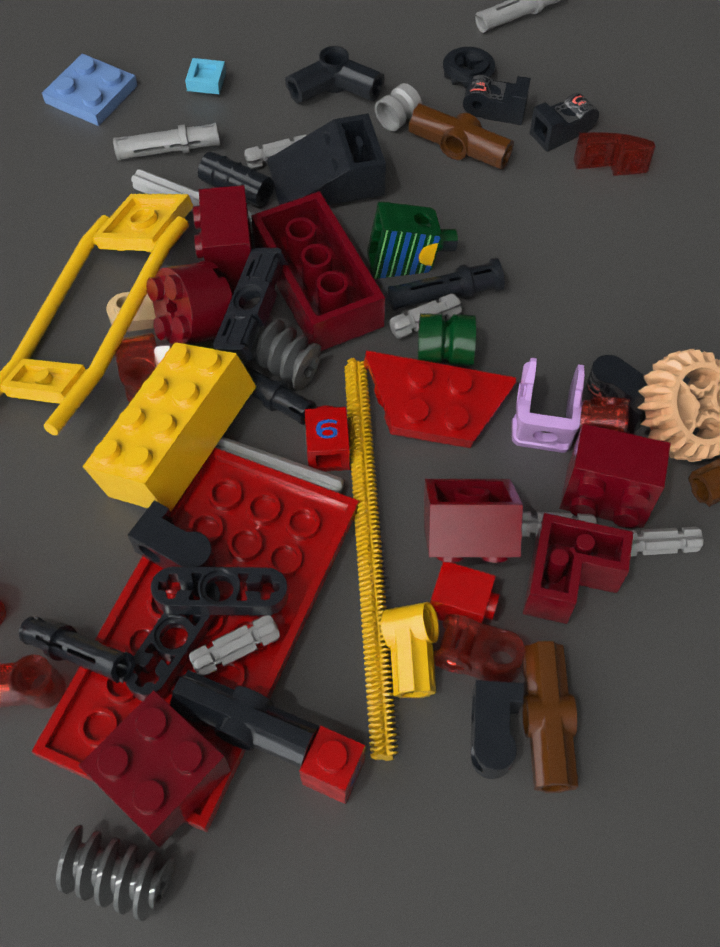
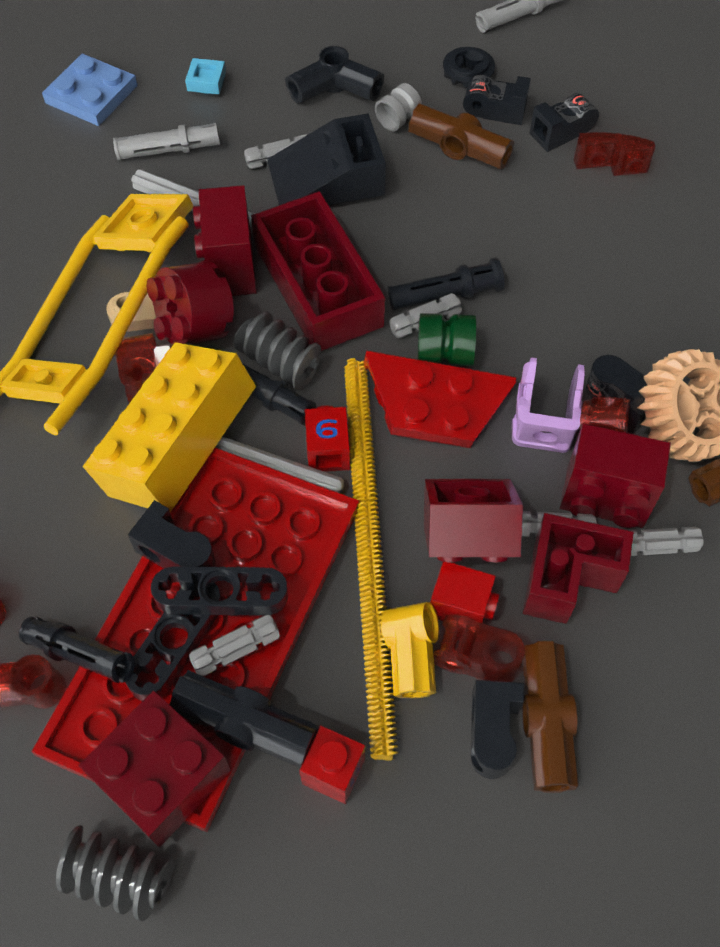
black axle [198,151,274,208] -> none
black piece [213,248,289,361] -> none
dark green torso [367,202,458,279] -> none

